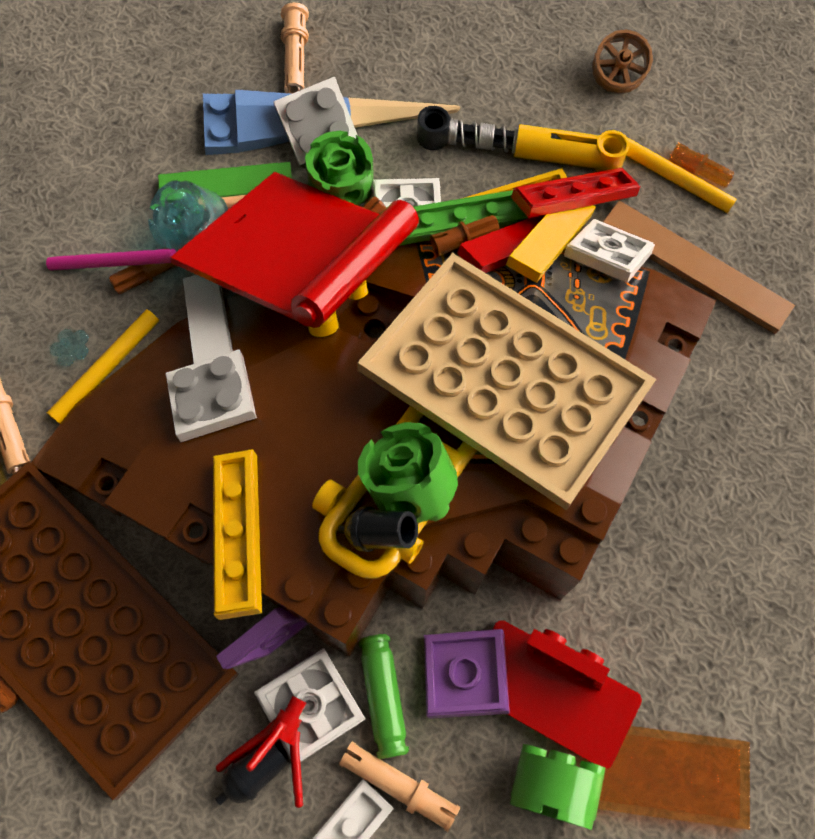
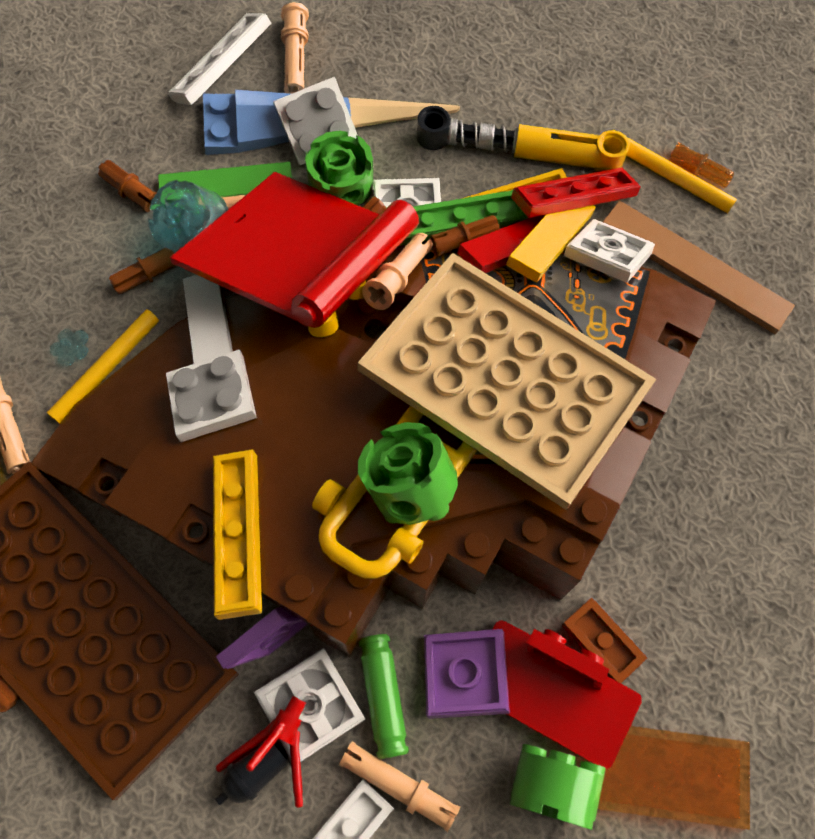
dark pink bar [46,248,176,271] -> none
black piece [338,507,418,552] -> none
medium nougat wheel [592,29,653,93] -> none
none -> dark orange axle [98,160,159,212]
none -> white tile [168,13,271,105]
none -> light nougat pin [362,233,433,310]
none -> dark orange plate [562,597,647,683]

